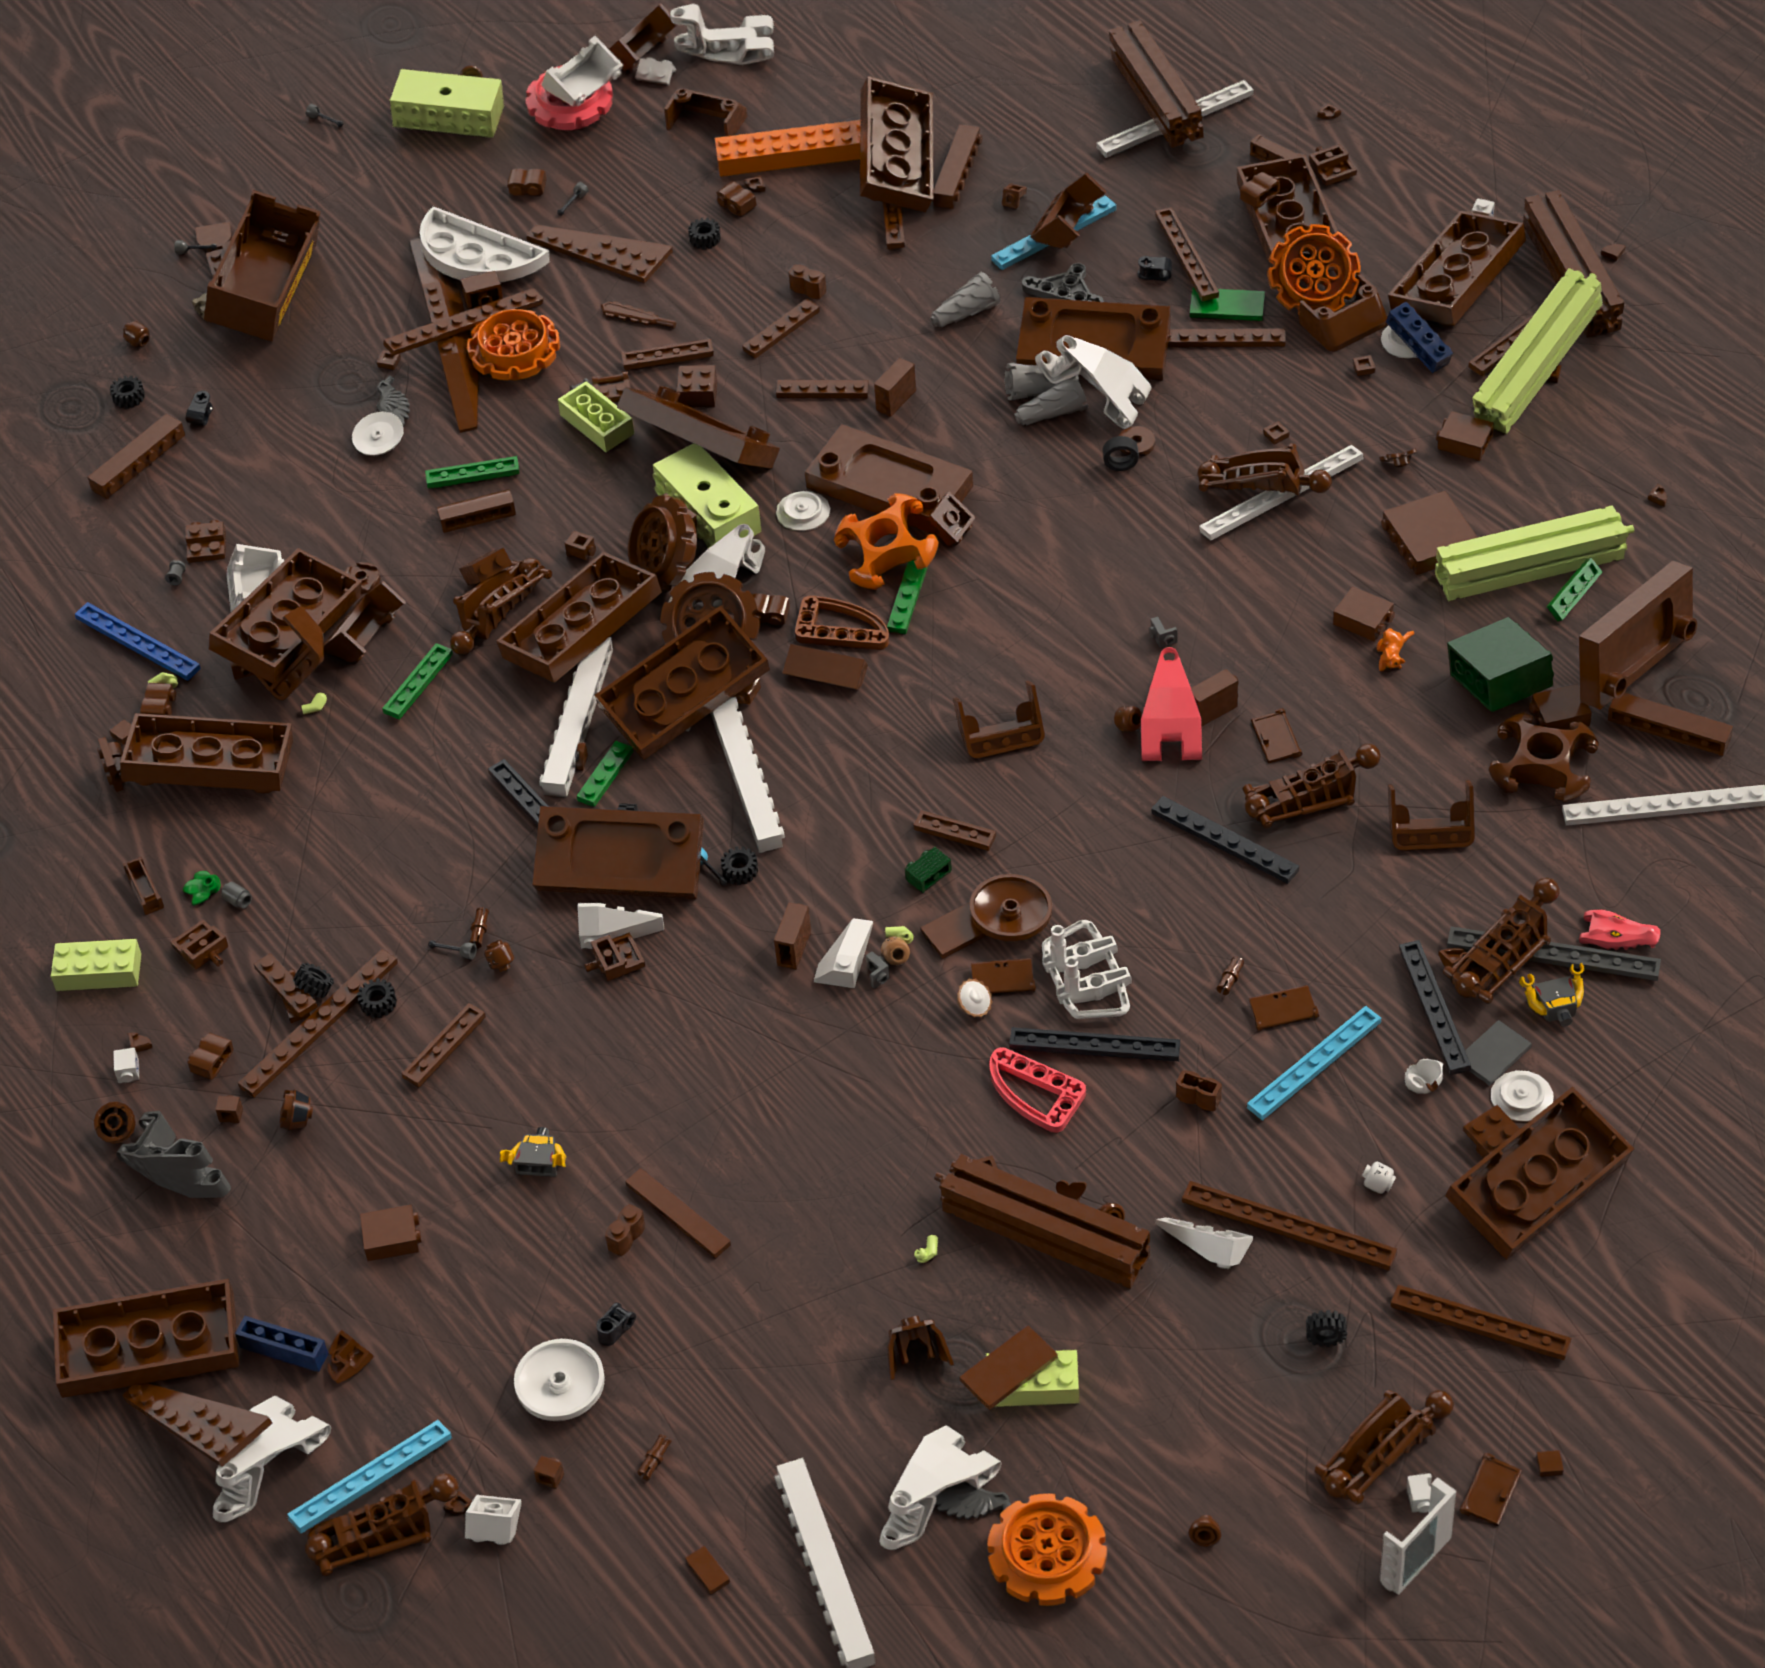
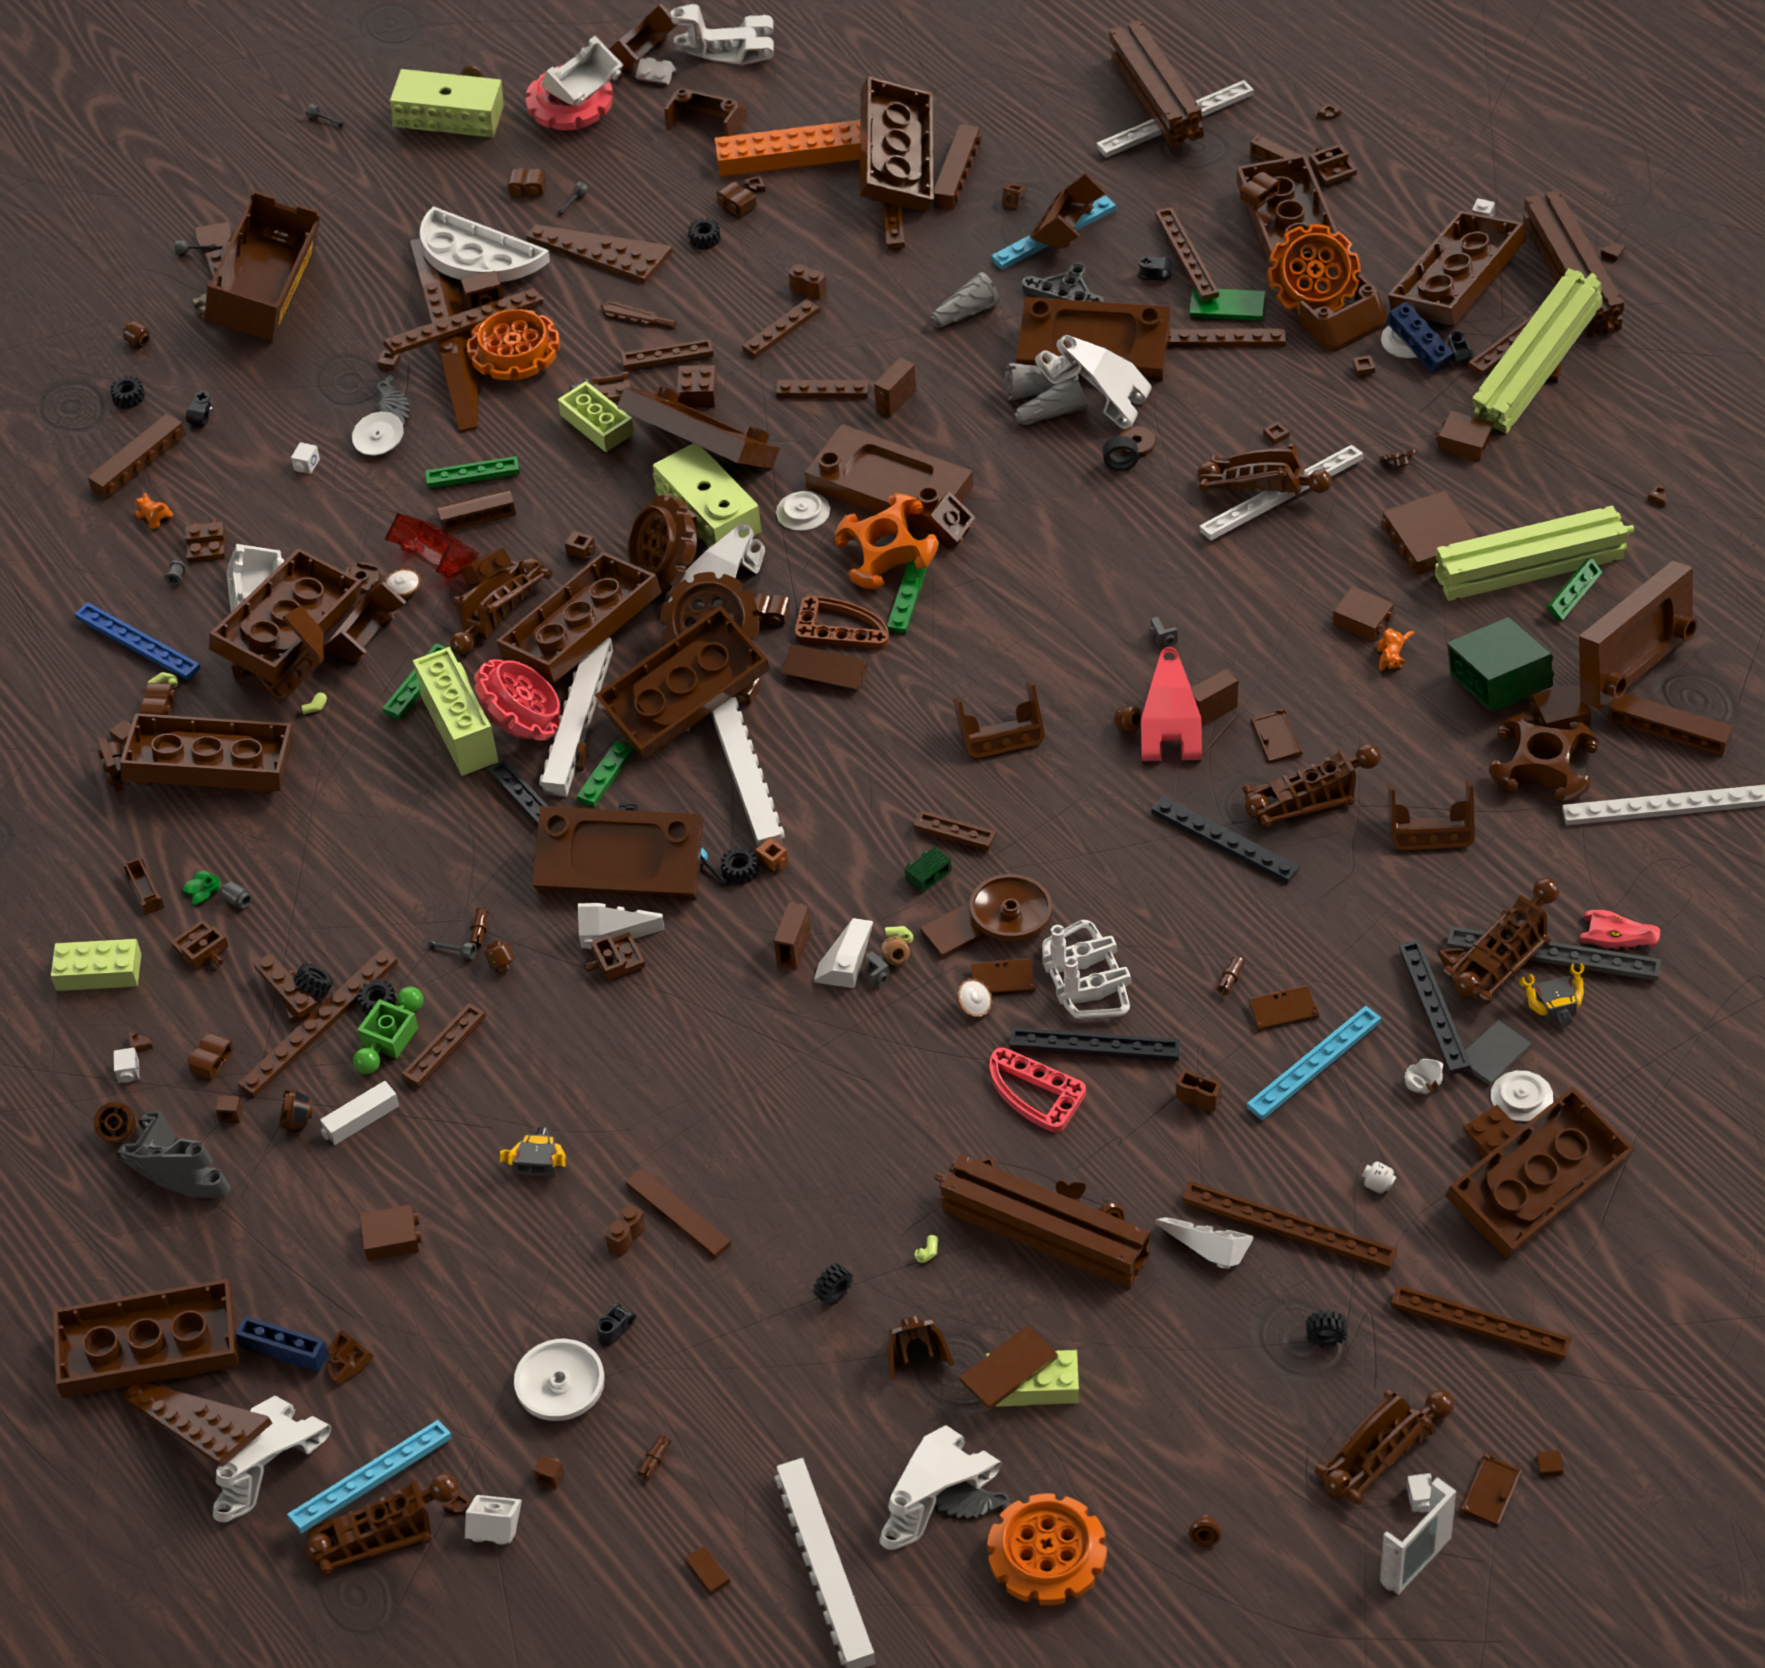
none -> orange animal [135,493,173,529]
none -> white brick [291,442,320,474]
none -> white brick [320,1081,399,1145]
none -> bright green brick [353,987,424,1075]
none -> clear red windscreen [385,512,479,579]
none -> white piece [385,568,421,598]
none -> yellowish green piece [413,647,498,776]
none -> coral piece [474,660,562,741]
none -> dark orange brick [755,837,788,872]
none -> black tyre [813,1263,853,1306]
none -> black piece [1448,331,1473,366]

